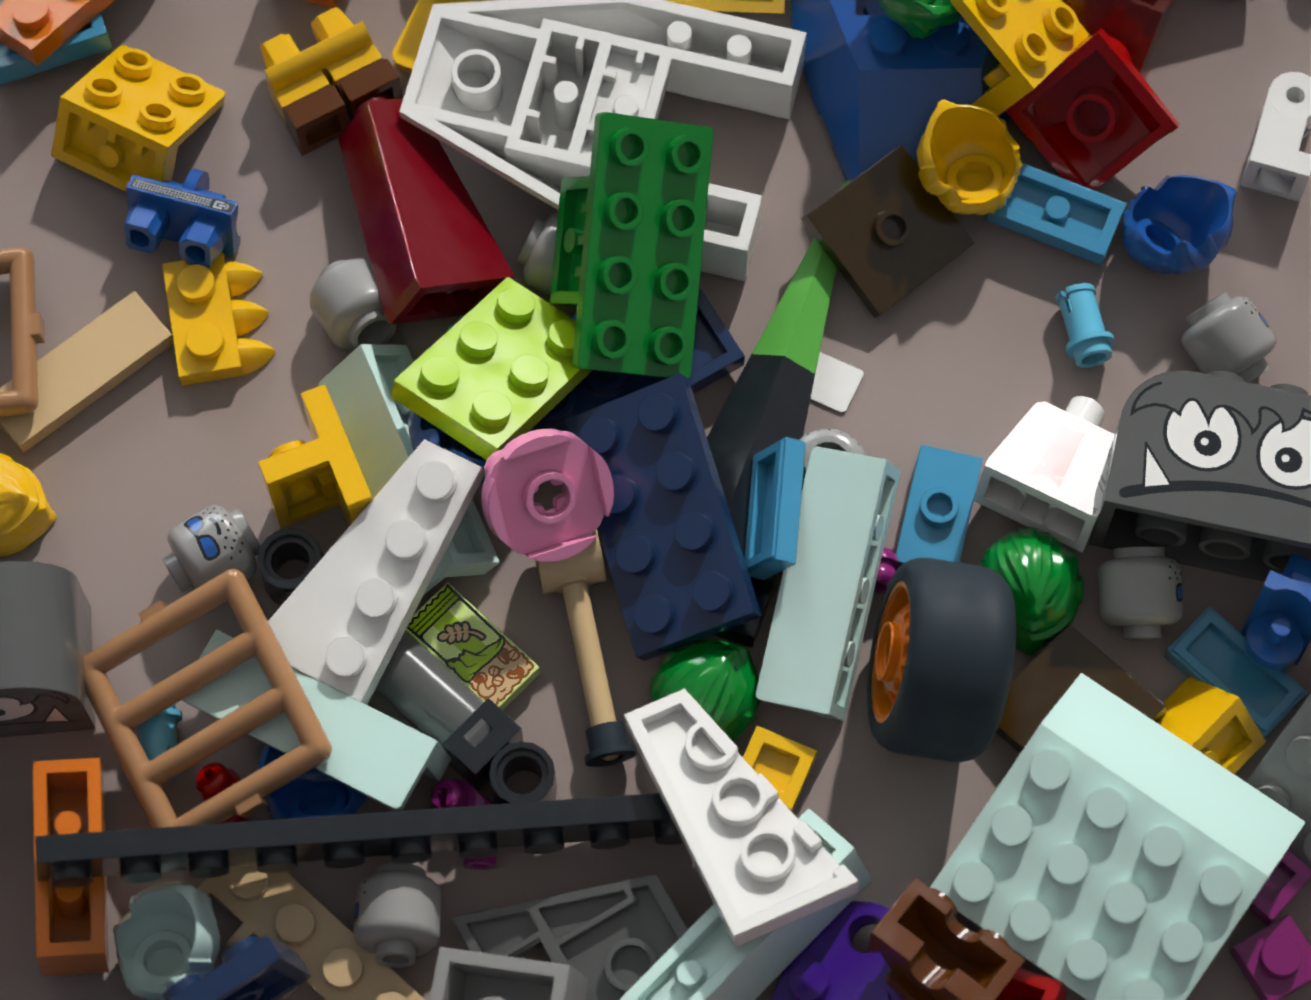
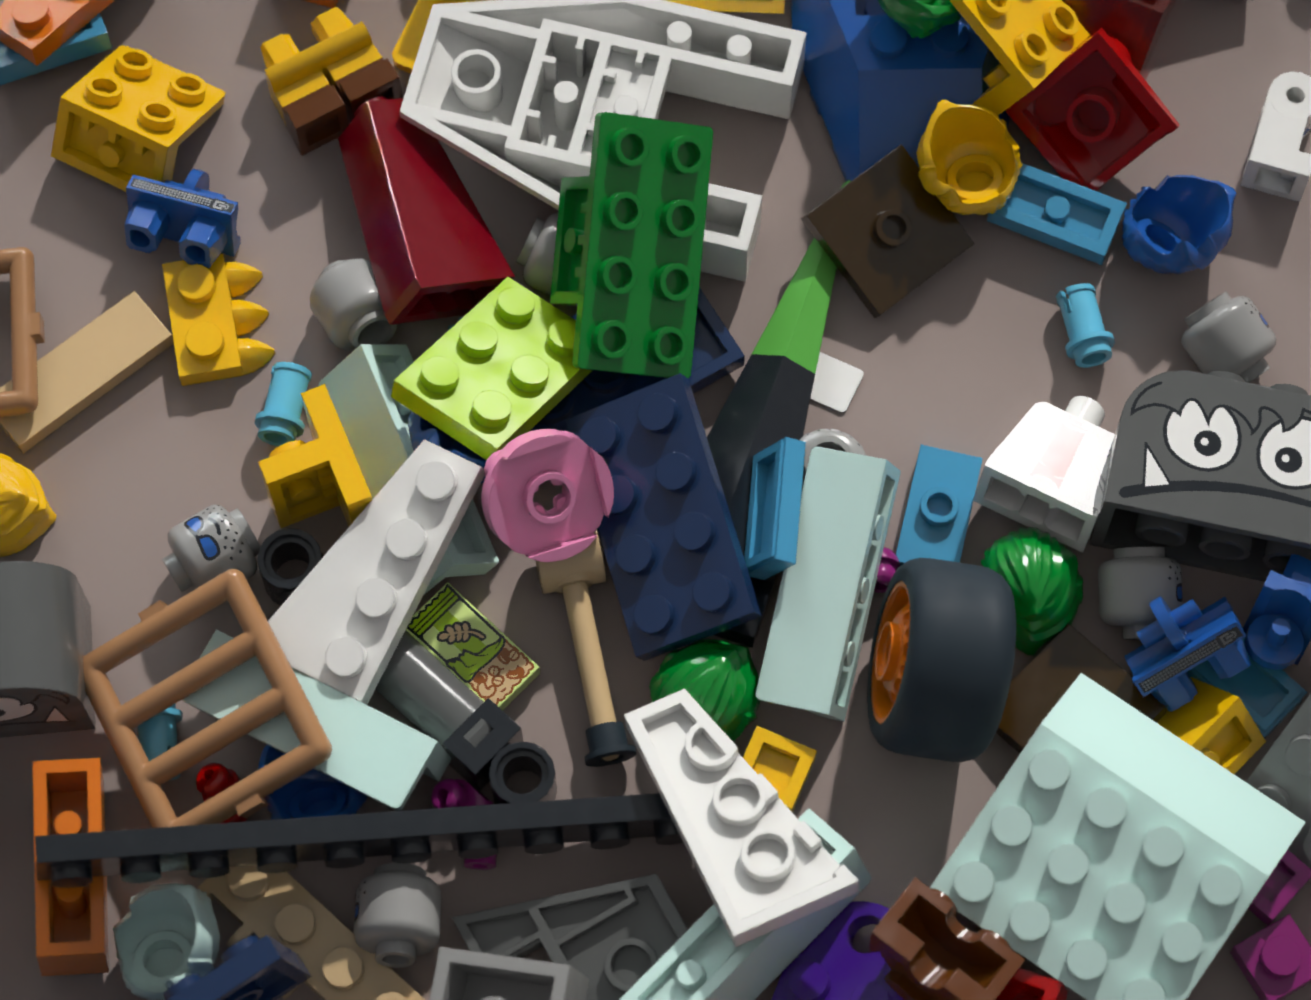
none -> medium azure pin [254,362,312,446]
none -> blue hips [1124,596,1251,712]

